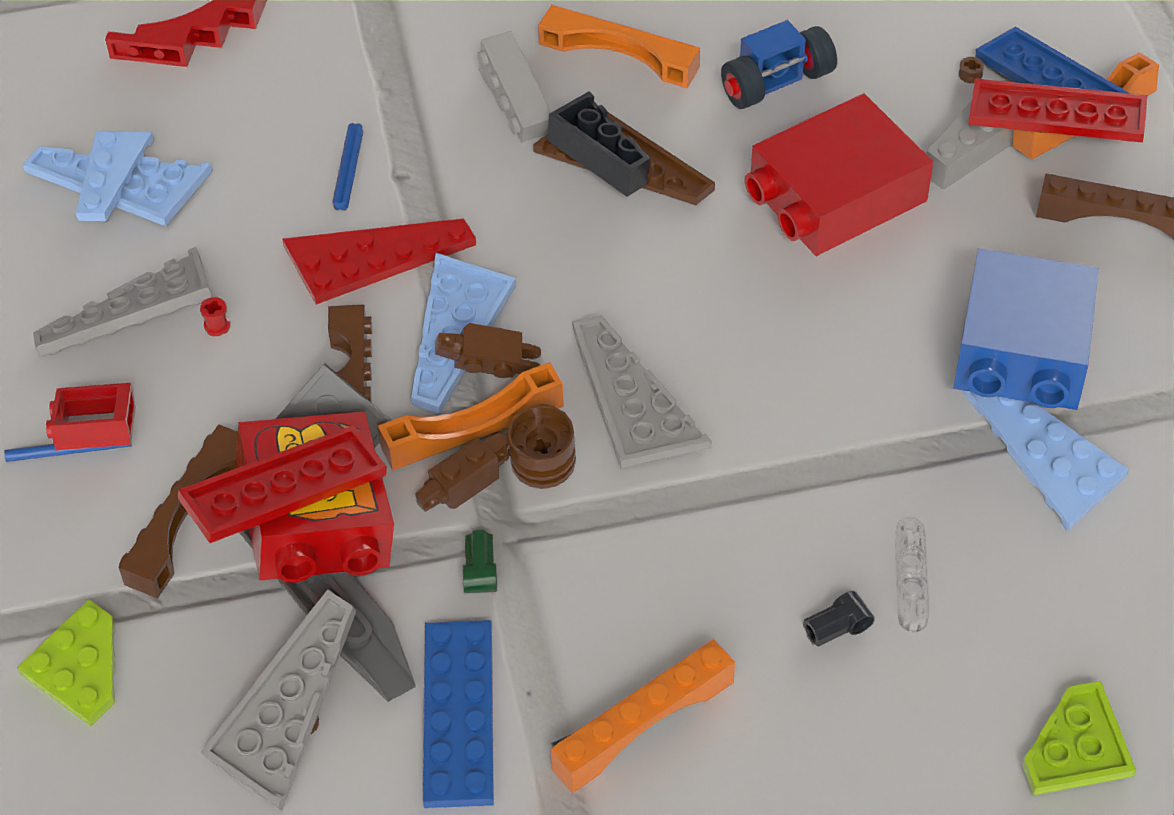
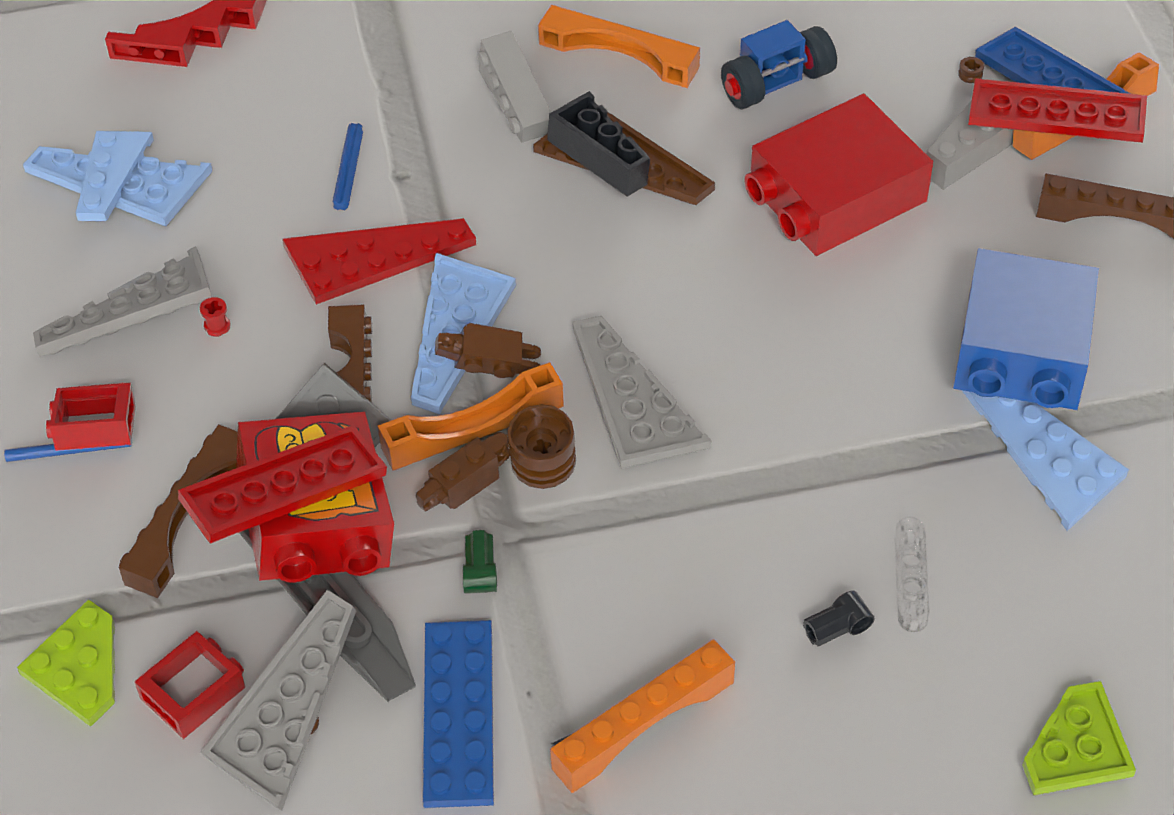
none -> red window [134,631,246,739]

